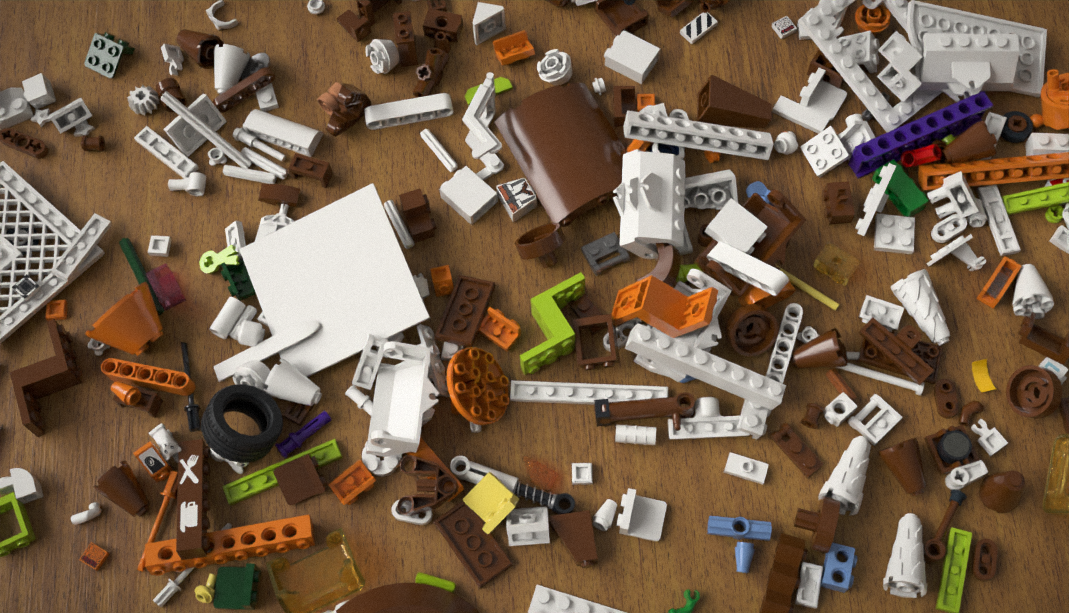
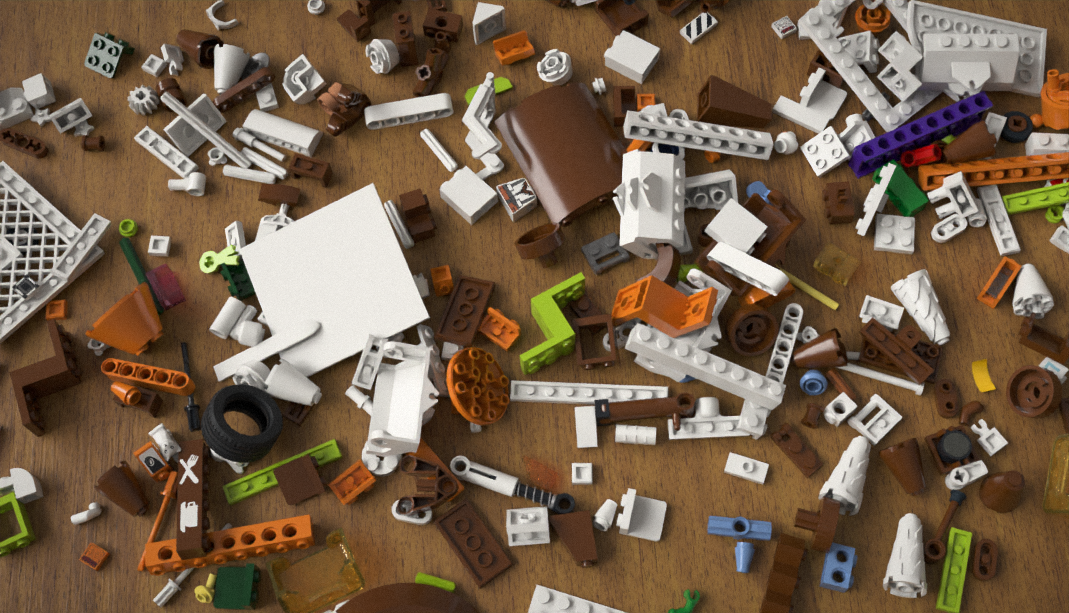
dark purple pin [275,410,332,459] -> none
light yellow bracket [463,472,519,534] -> none
white plate [795,562,823,609] -> none
white plate [926,234,986,271] -> none
none -> lime plate [119,219,138,237]
none -> white tile [141,54,167,77]
none -> white brick [282,54,327,104]
none -> white slope [575,406,597,448]
none -> medium blue cone [800,370,827,395]

